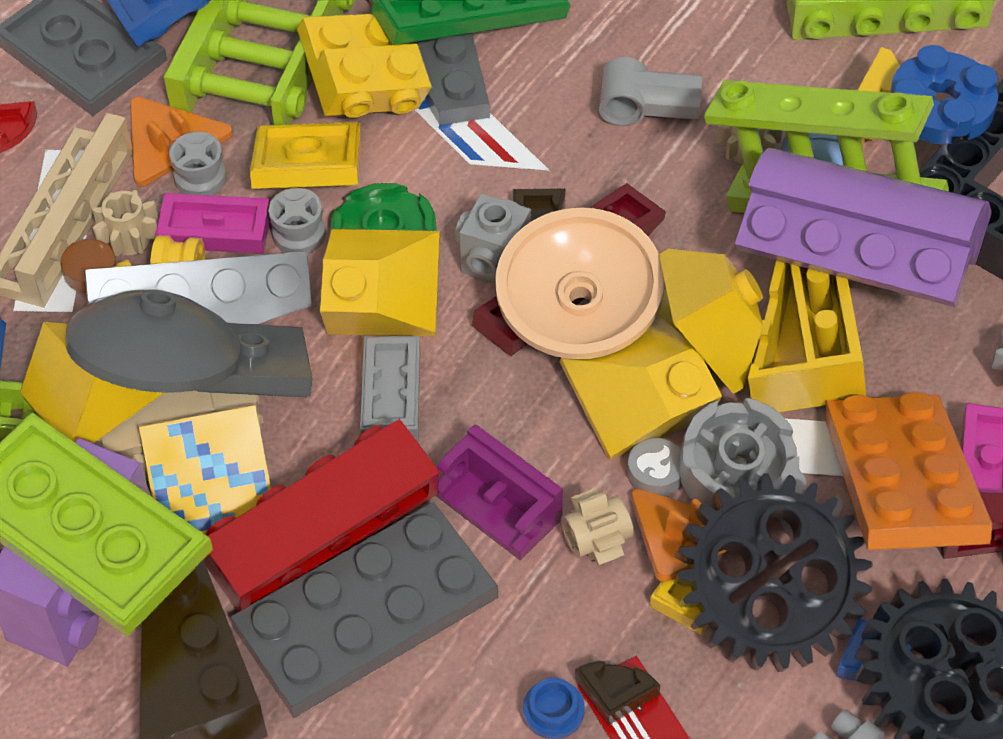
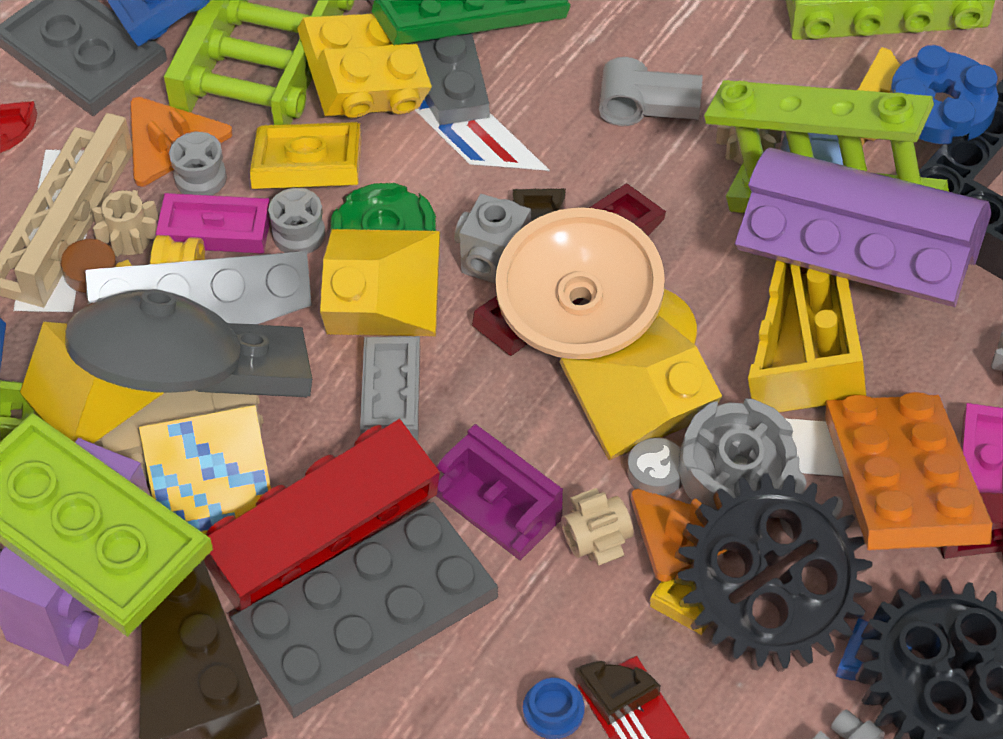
yellow slope [659,249,763,394] -> none

